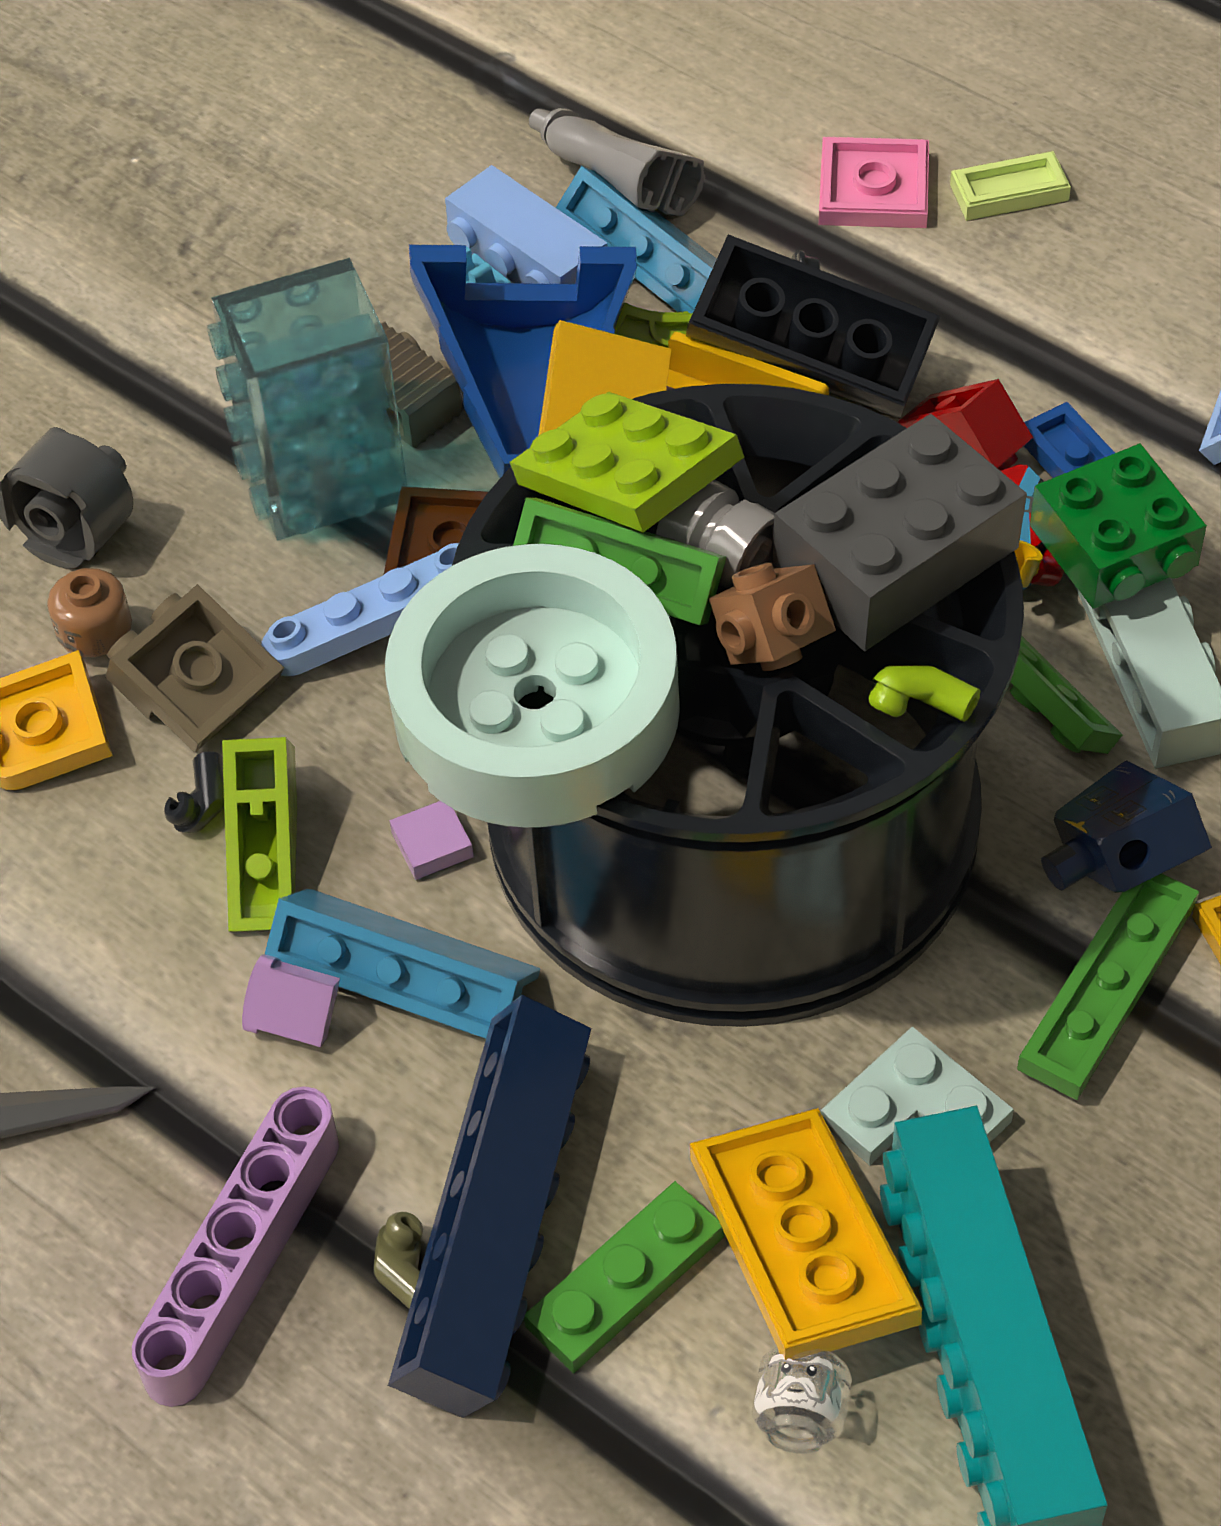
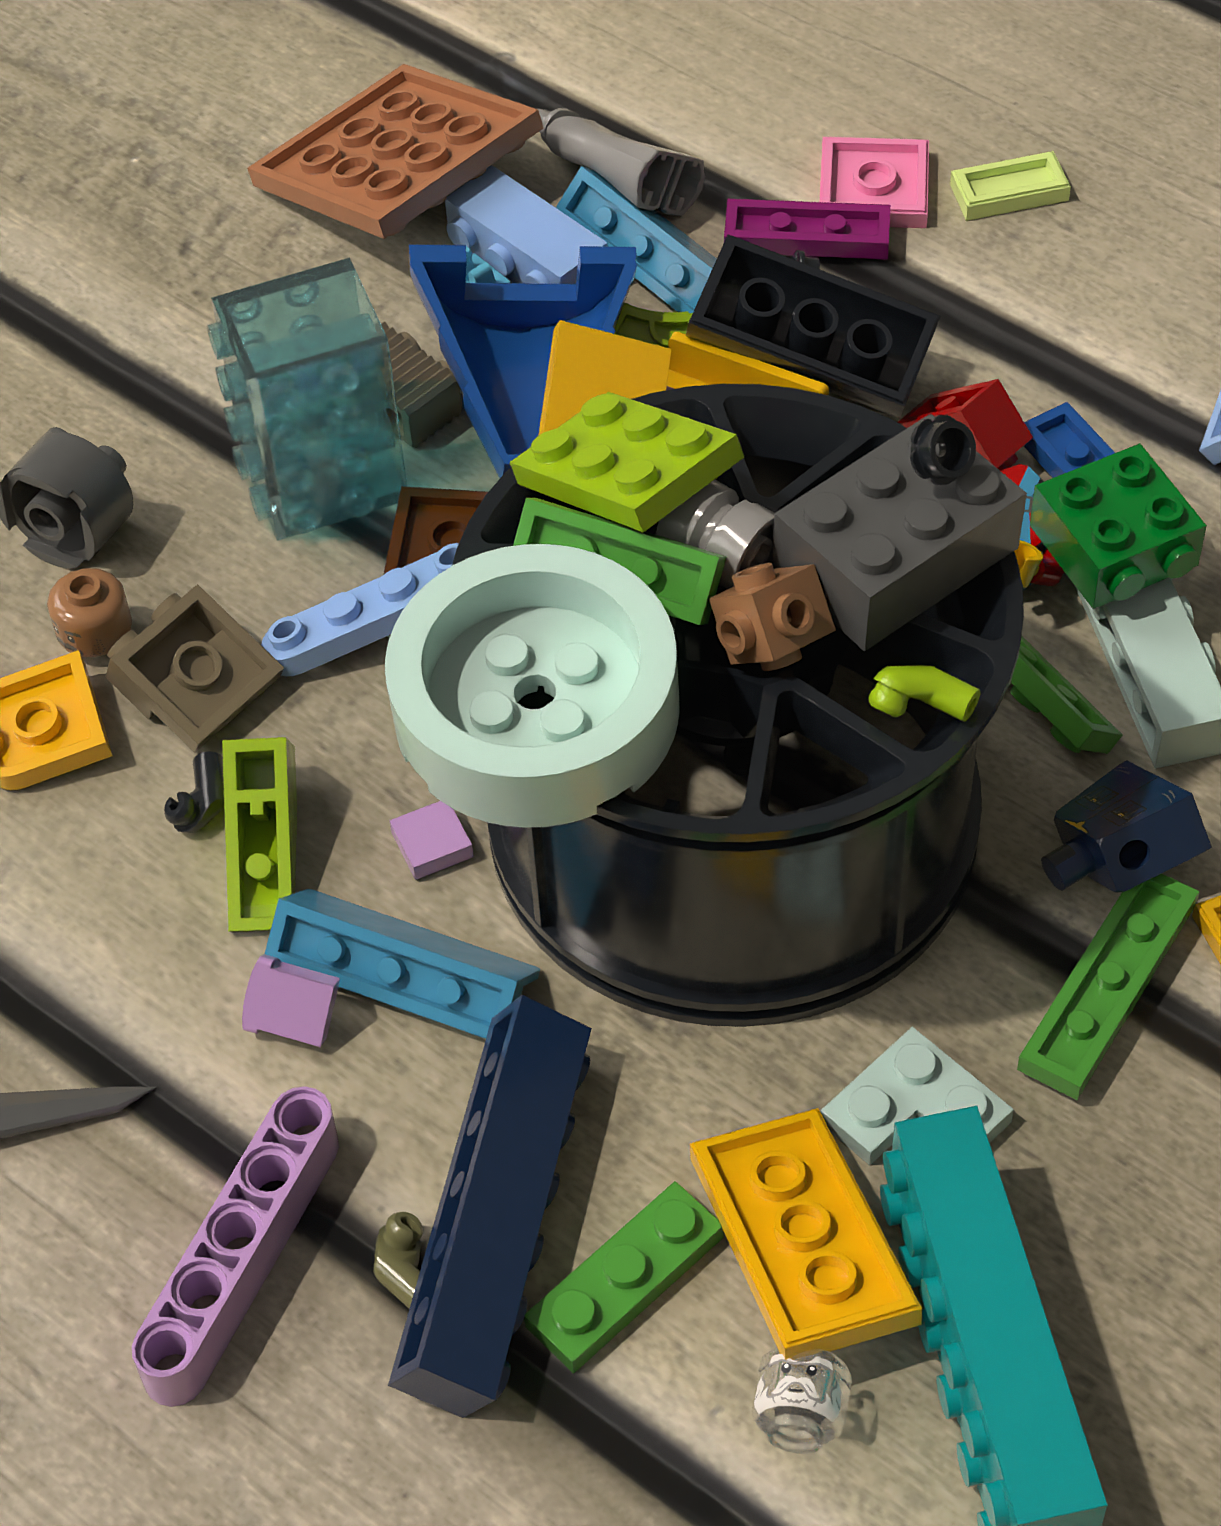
none -> nougat plate [247,64,544,239]
none -> magenta plate [724,199,891,259]
none -> black plate [910,415,976,485]

